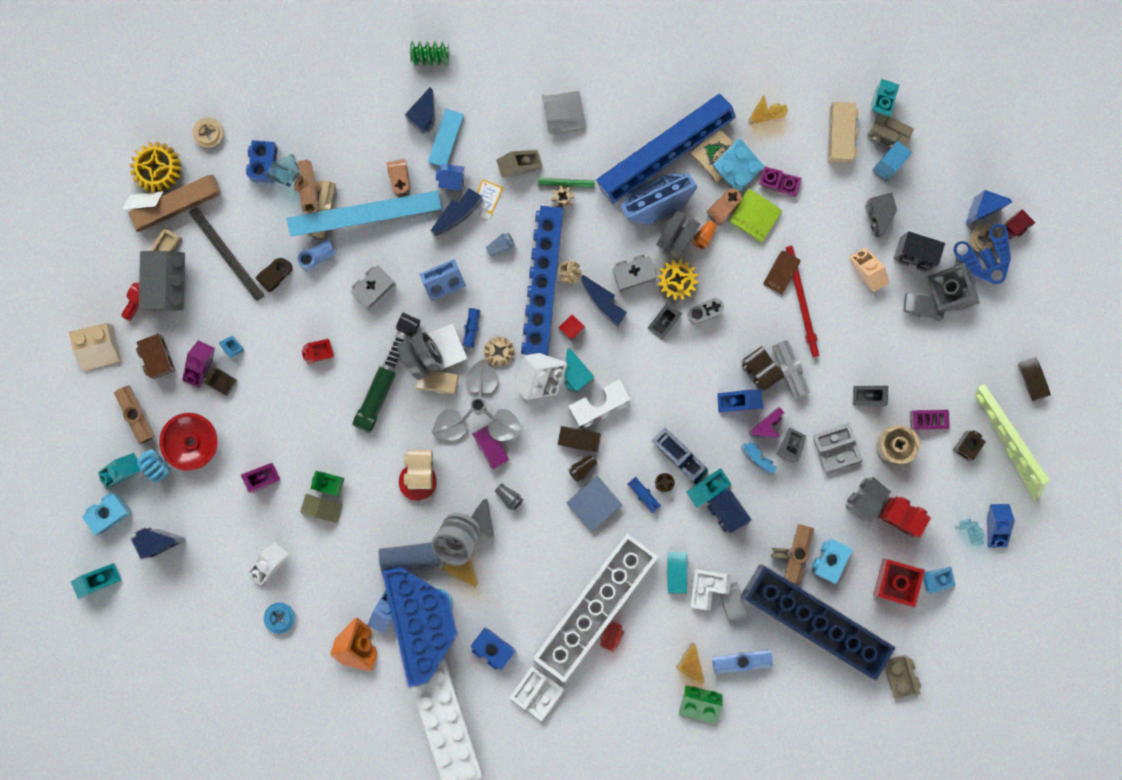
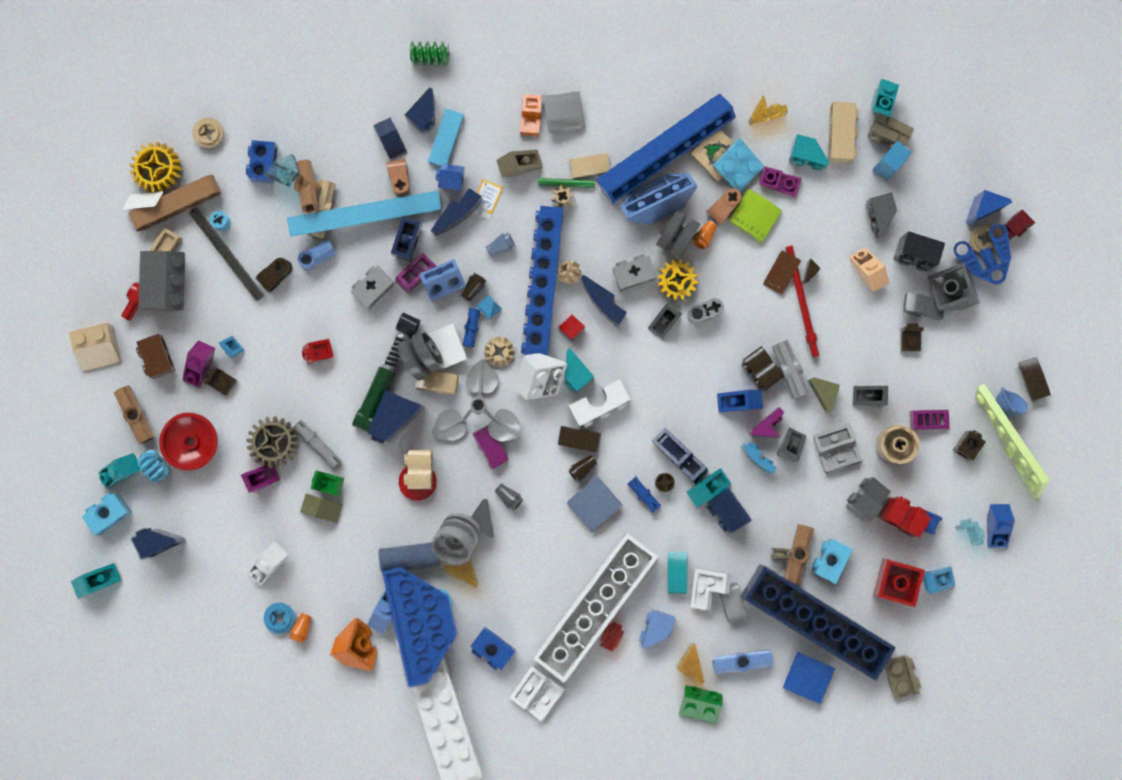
none -> medium azure bush [210,211,231,231]
none -> dark tan gear [246,416,299,468]
none -> orange cone [289,613,312,643]
none -> light grey pin [293,420,342,469]
none -> dark blue slope [367,390,425,444]
none -> dark blue slope [373,117,407,159]
none -> dark blue brick [391,217,422,262]
none -> magenta slope [395,252,436,294]
none -> dark brown cone [461,272,487,302]
none -> dark azure slope [476,295,502,319]
none -> slope [520,94,542,136]
none -> tan tile [570,153,610,179]
none -> medium blue slope [639,609,676,649]
none -> blue slope [783,652,836,704]
none -> teal slope [789,134,829,171]
none -> dark brown slope [802,258,821,284]
none -> olive slope [807,377,840,414]
none -> dark brown bracket [900,323,924,352]
none -> blue bush [924,511,943,536]
none -> medium blue helmet [995,387,1028,418]

